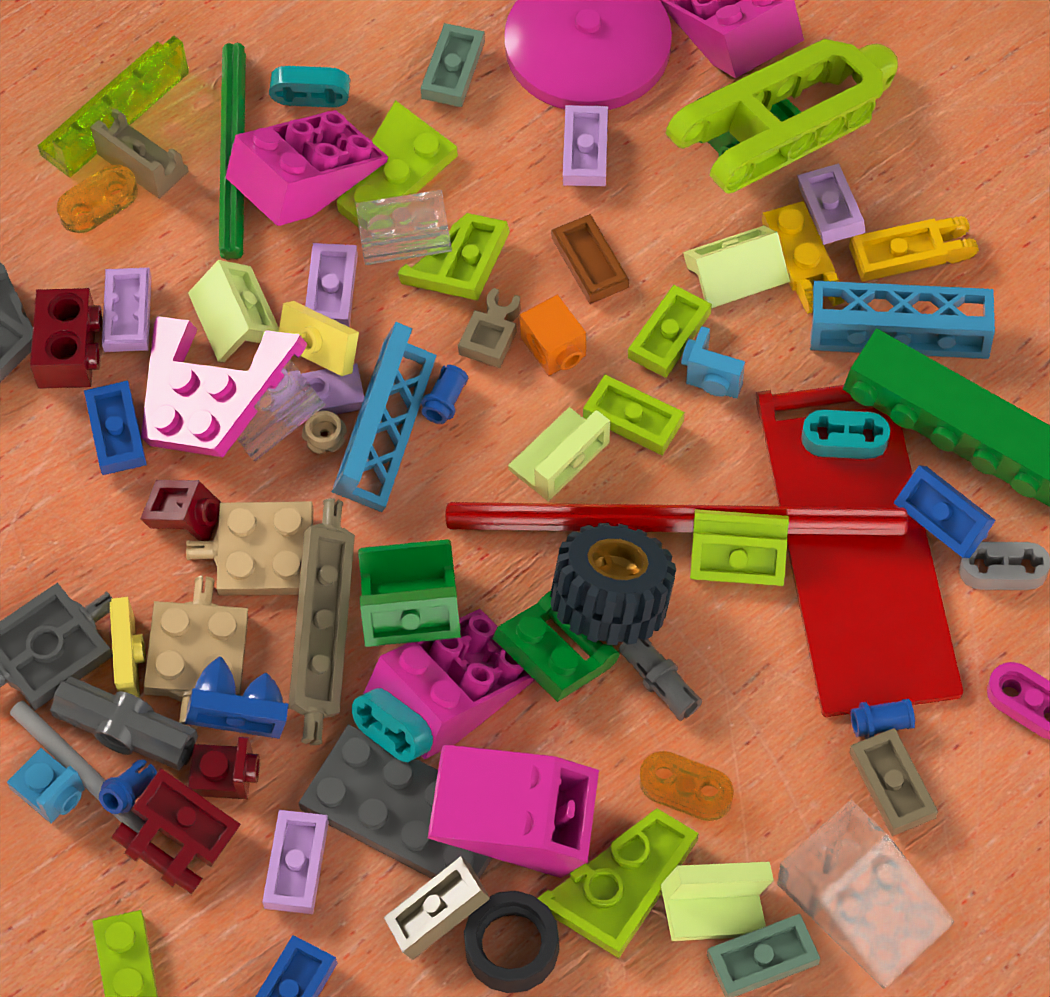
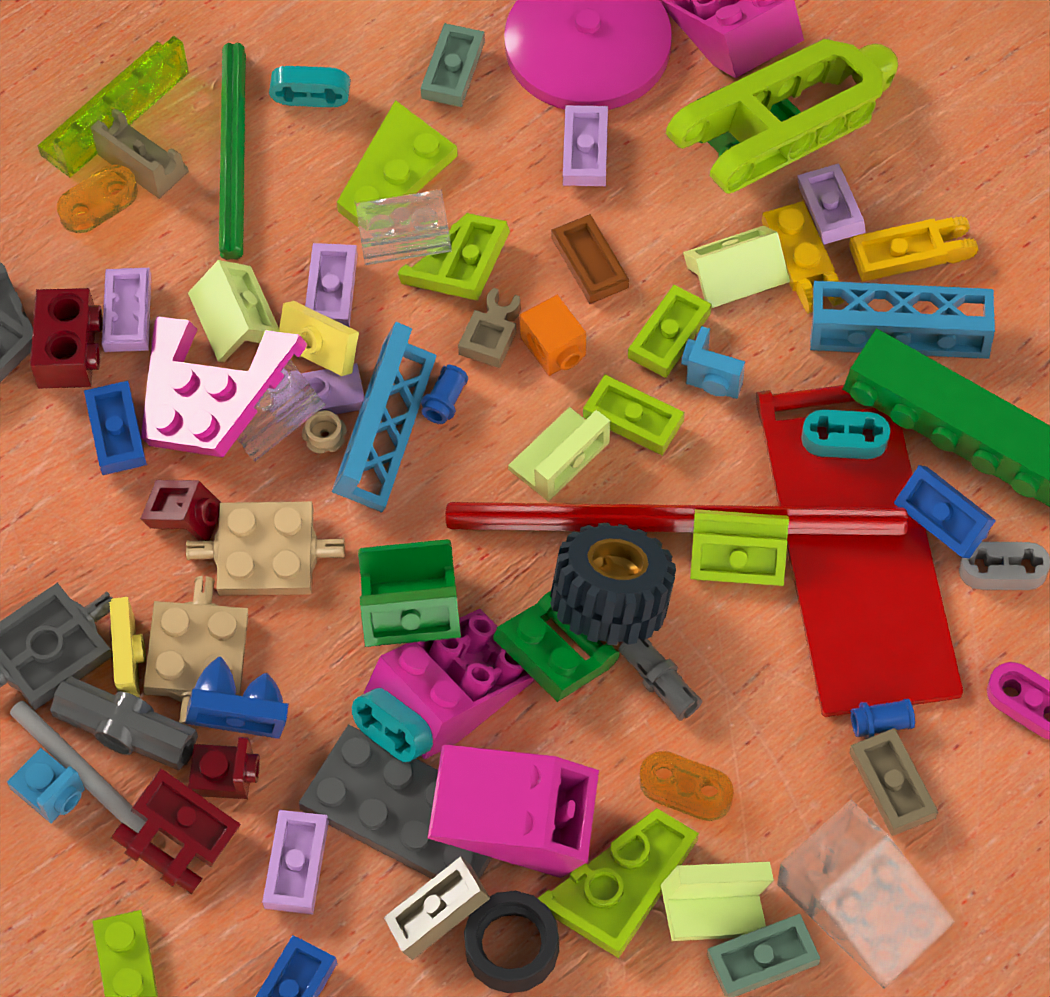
blue pin [99,760,157,814] -> none
dark pink slope [225,110,388,226] -> none
dark tan plate [288,498,355,745] -> none

